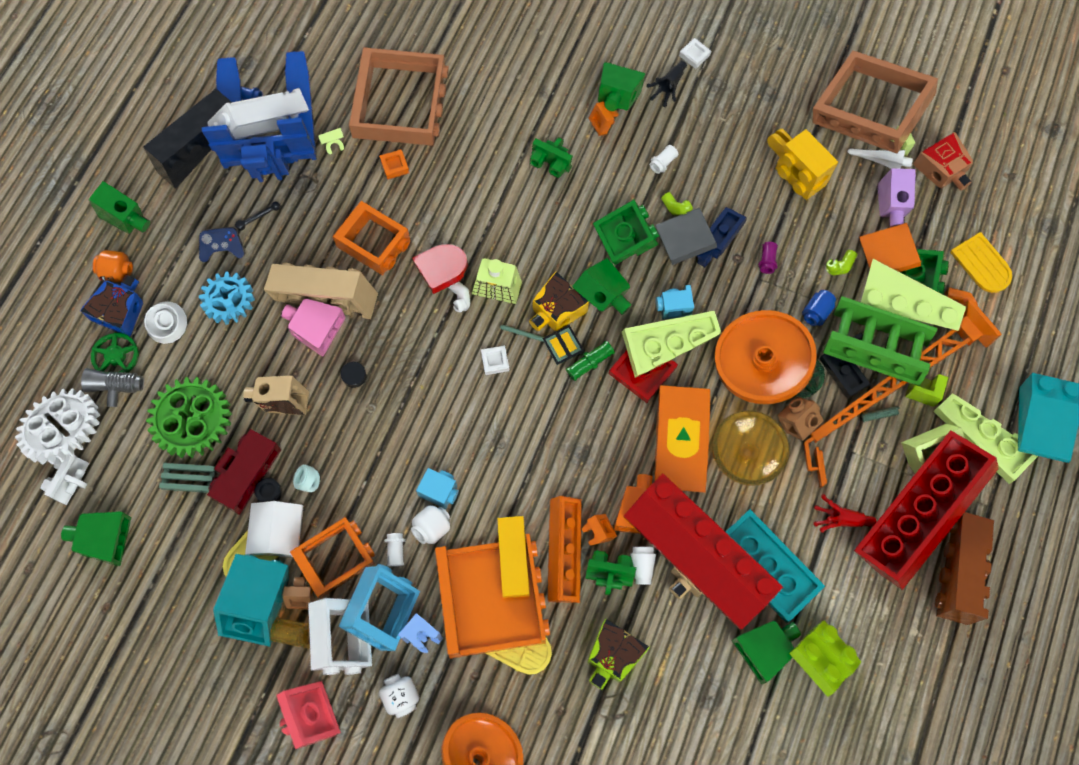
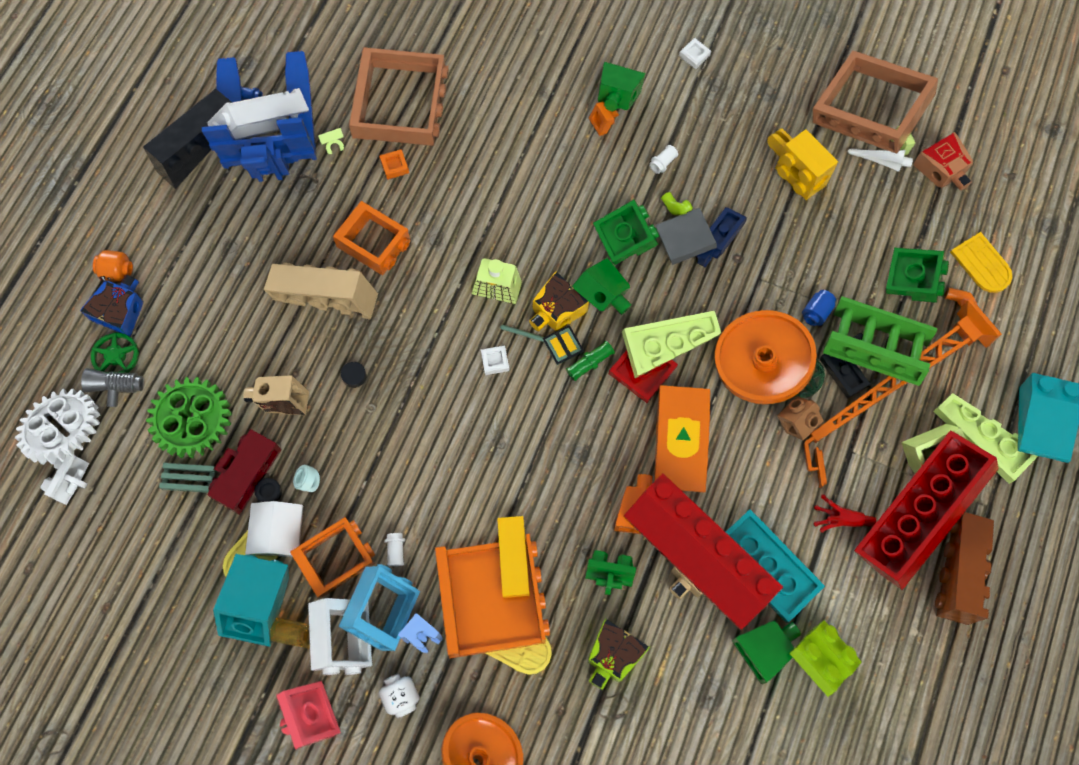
green torso [61,512,132,566] -> none
green torso [88,181,150,234] -> none
white hat [144,301,187,344] -> none
dark blue piece [199,227,245,262] -> none
medium azure gear [199,271,255,325] -> none
black hinge [235,202,280,231] -> none
bright pink torso [281,299,346,357] -> none
medium nougat tile [282,577,315,609] -> none
white head [411,505,450,544] -> none
tile [412,244,468,294] -> none
medium azure brick [416,468,459,509] -> none
white arm [448,282,470,312] -> none
green hips [530,137,573,178] -> none
orange slope [548,496,582,603] -> none
orange tile [582,514,617,545] -> none
white cone [630,547,656,584] -> none
black piece [646,60,687,107] -> none
medium azure brick [656,285,694,320] -> none
clear yellow dish [712,410,790,486] -> none
magenta pin [758,242,778,274] -> none
lime arm [826,250,857,276] -> none
orange tile [859,223,921,272] -> none
yellowish green wing [861,259,966,331] -> none
sand green piece [861,406,900,422] -> none
lavender torso [878,168,916,227] -> none
lime panel [905,374,948,407] -> none

